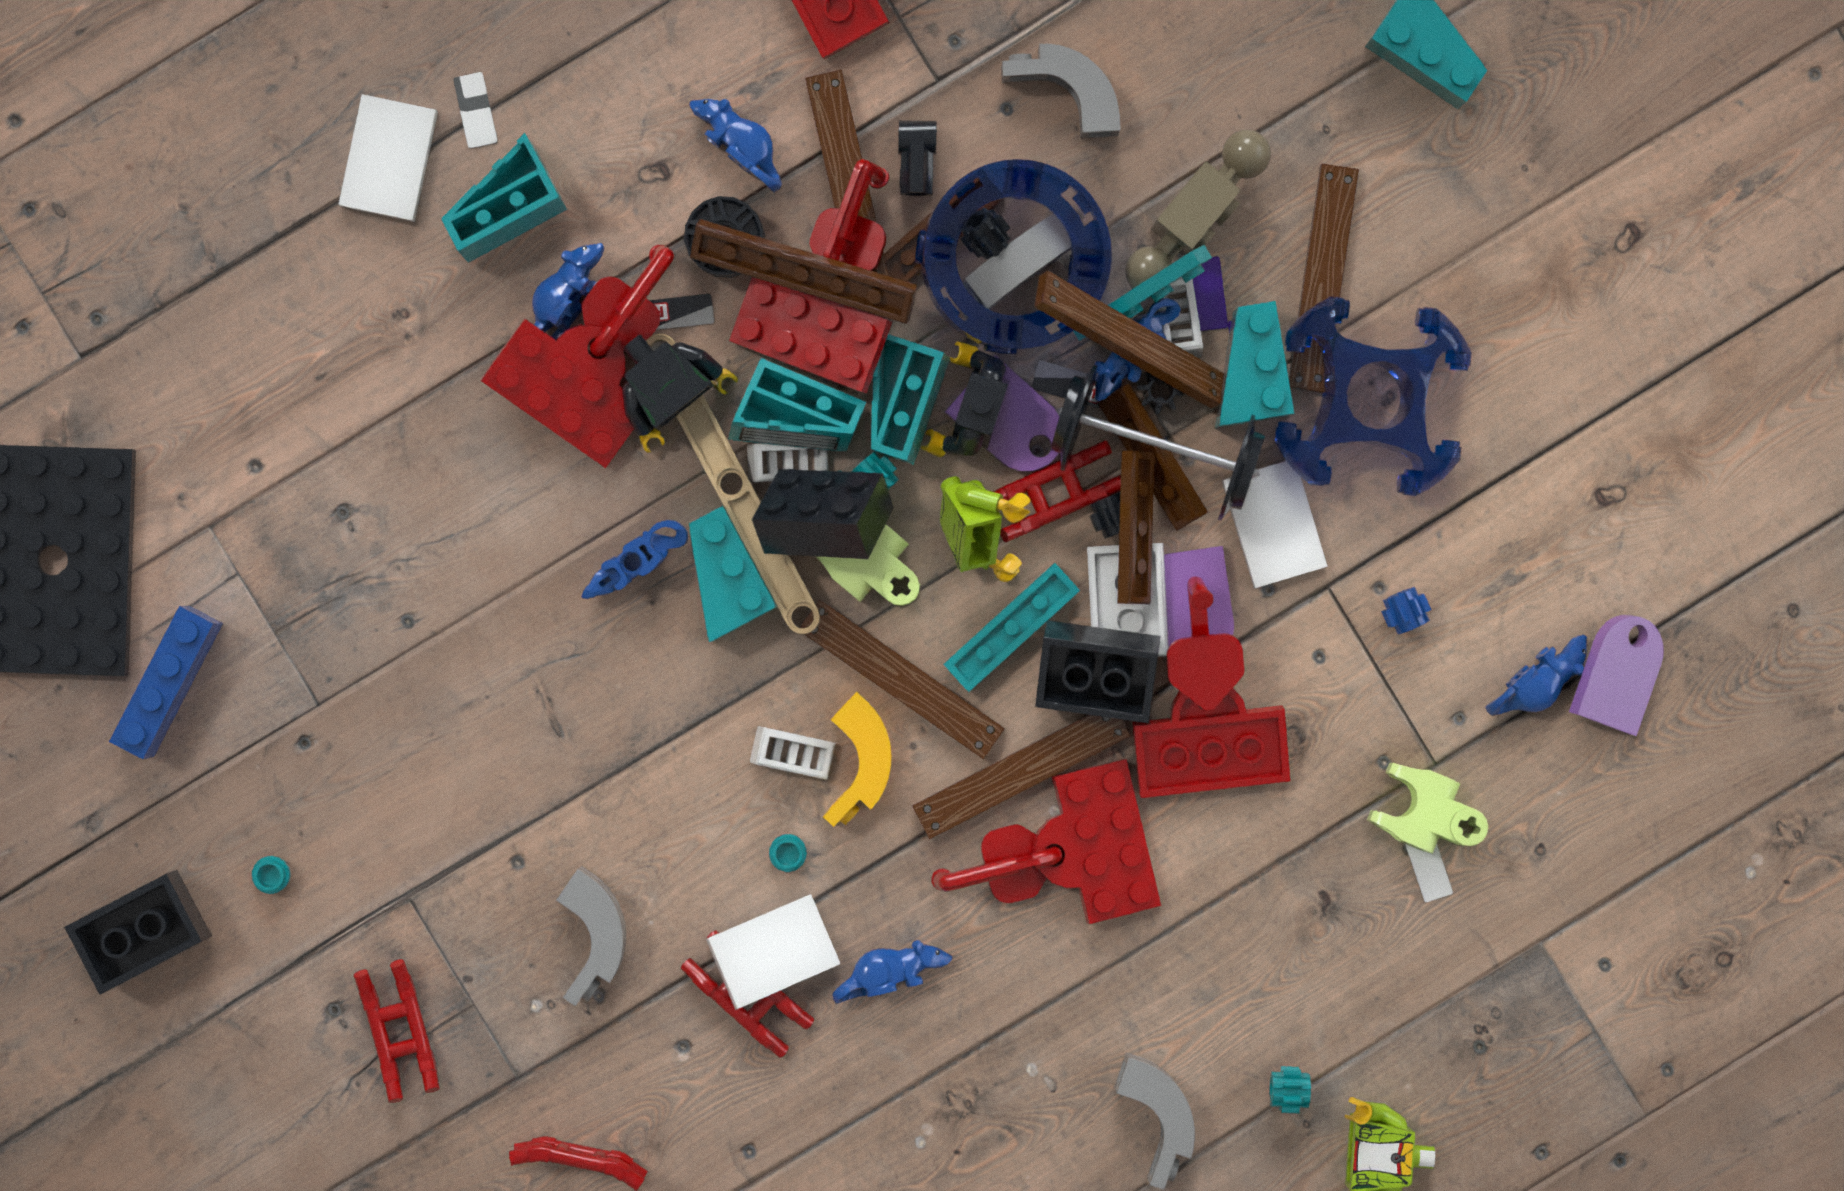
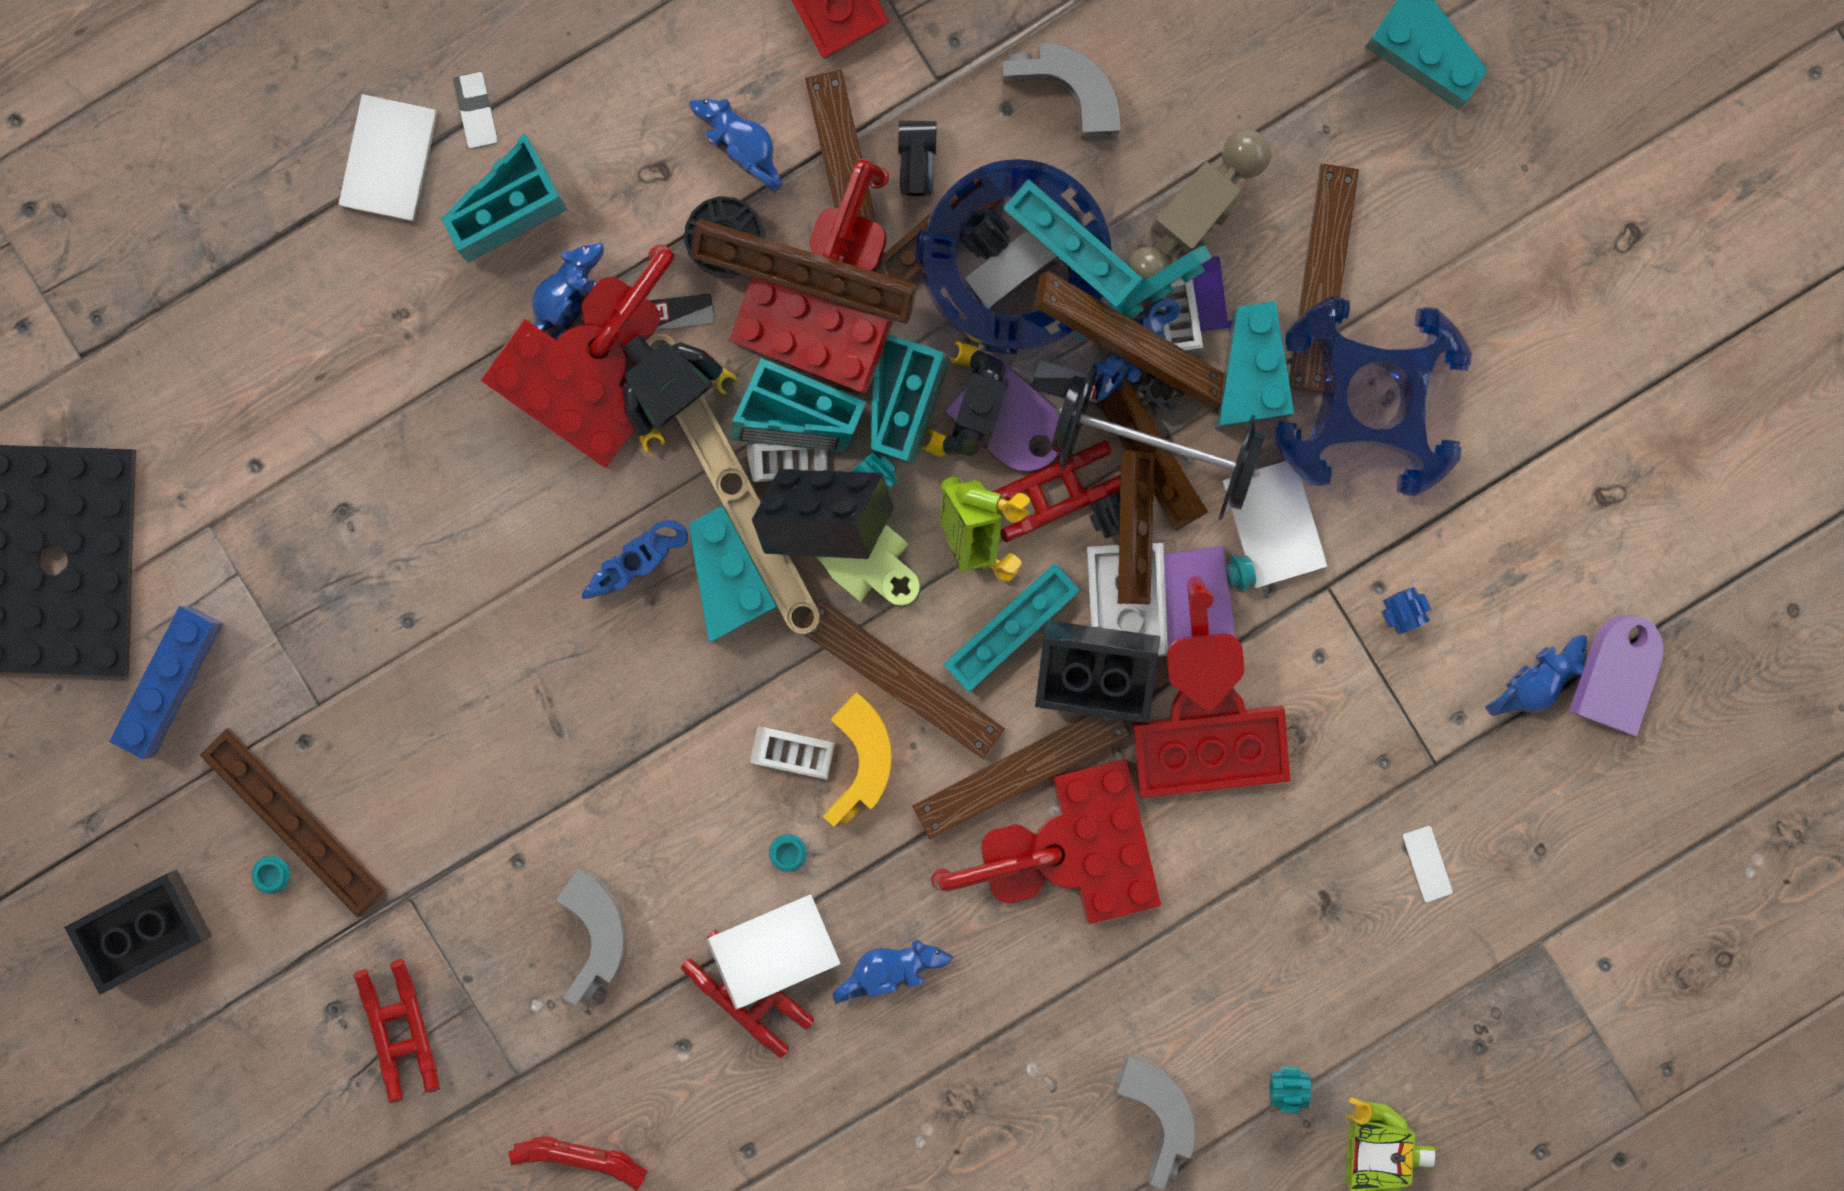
yellowish green piece [1367,763,1488,854] -> none
none -> reddish brown tile [200,728,386,918]
none -> teal plate [1003,179,1144,310]
none -> teal plate [1226,555,1256,592]

